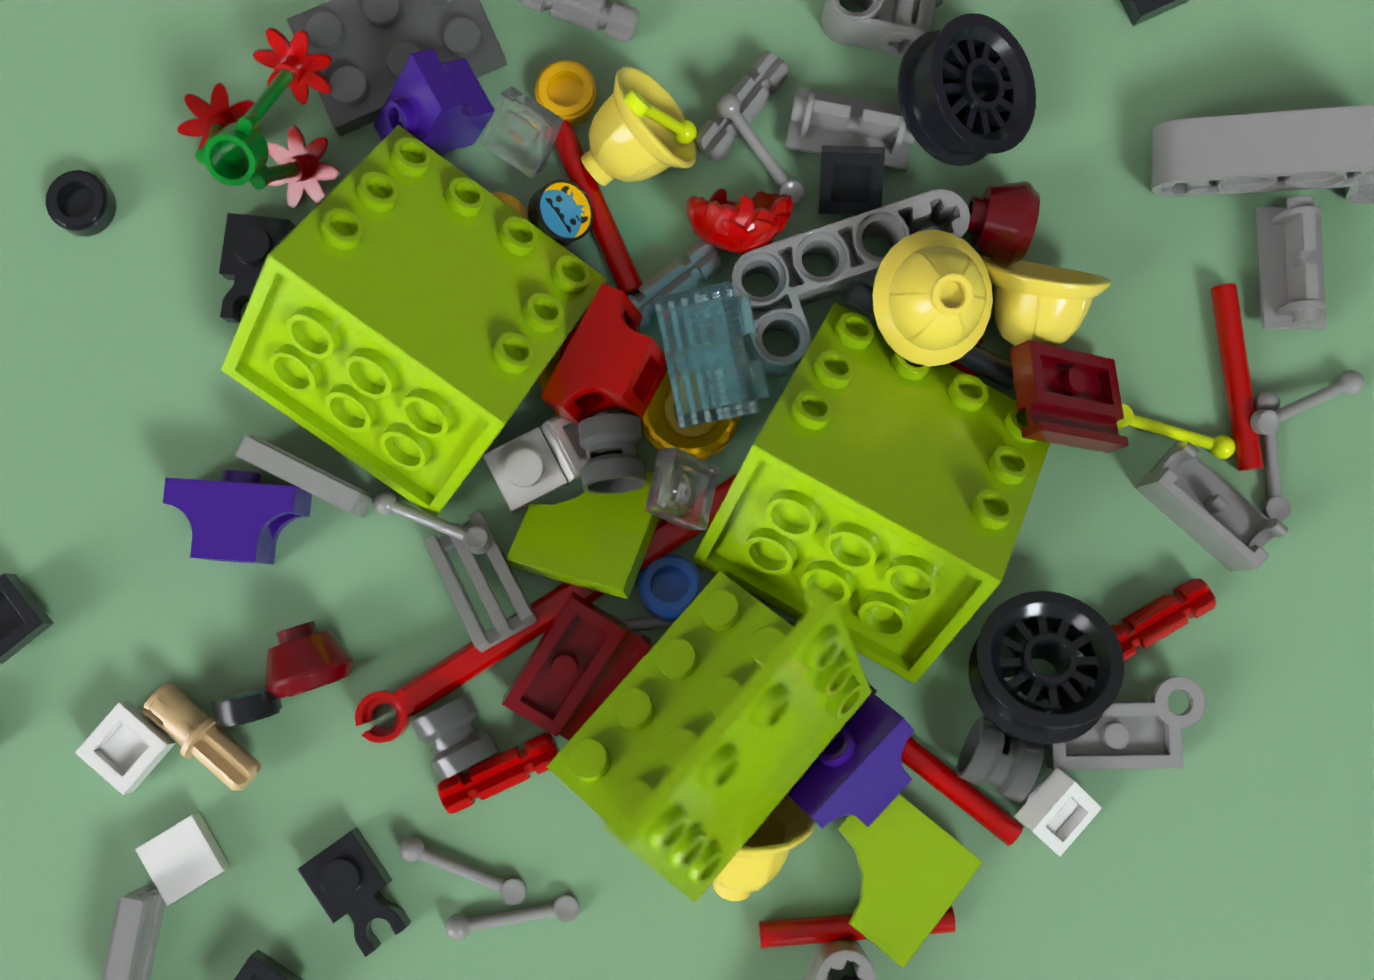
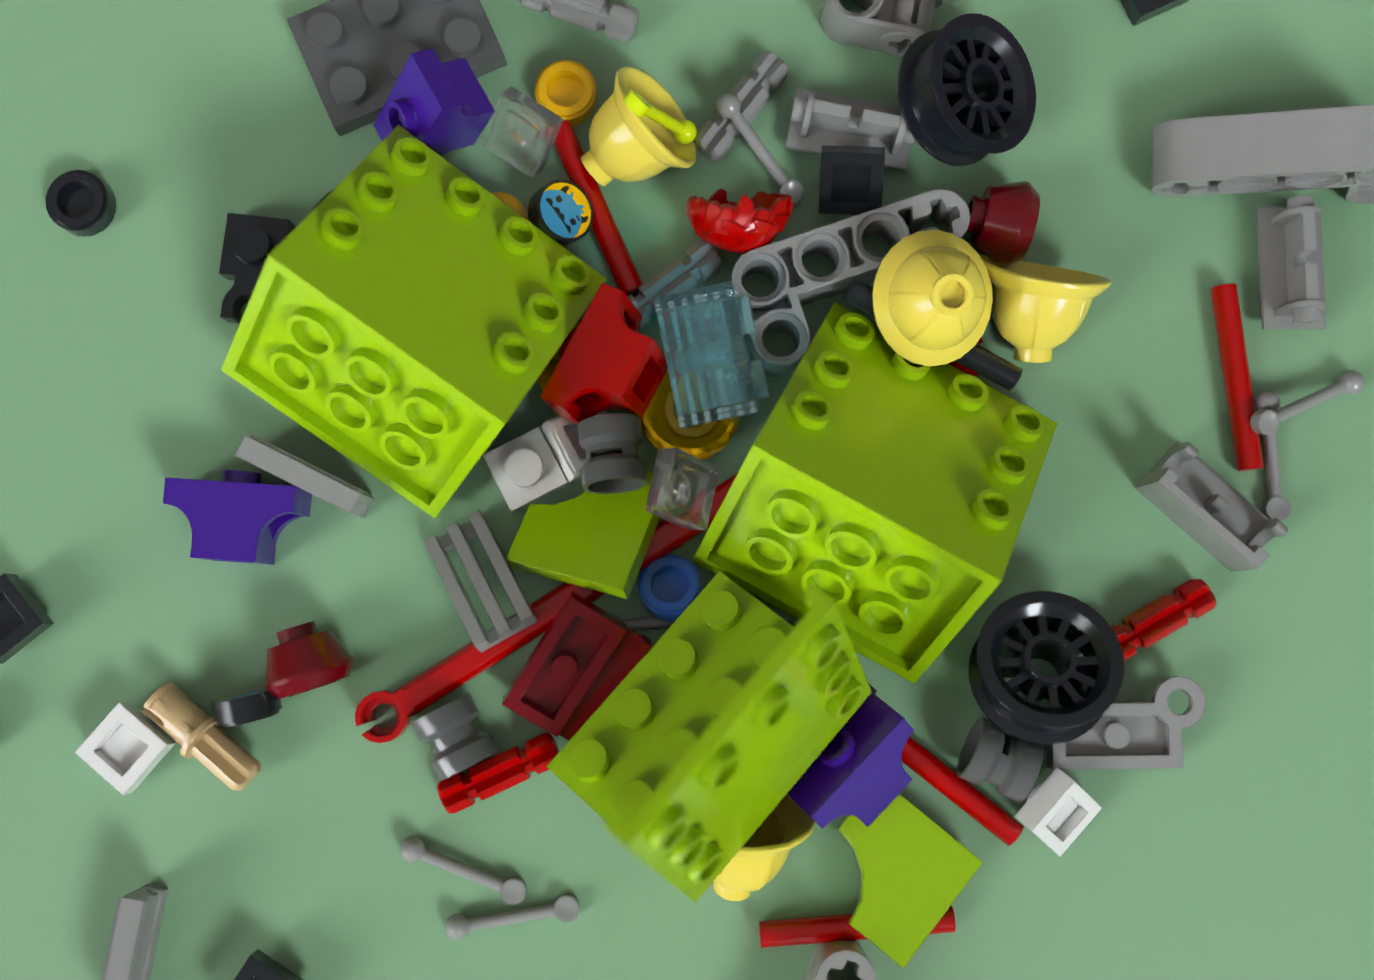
white tile [135,812,231,906] -> none
red plant [177,27,340,208] -> none
black plate [297,827,411,957] -> none
light grey hinge [374,490,492,555] -> none
dark red plate [1009,340,1129,453] -> none
neon yellow hinge [1117,403,1235,459] -> none

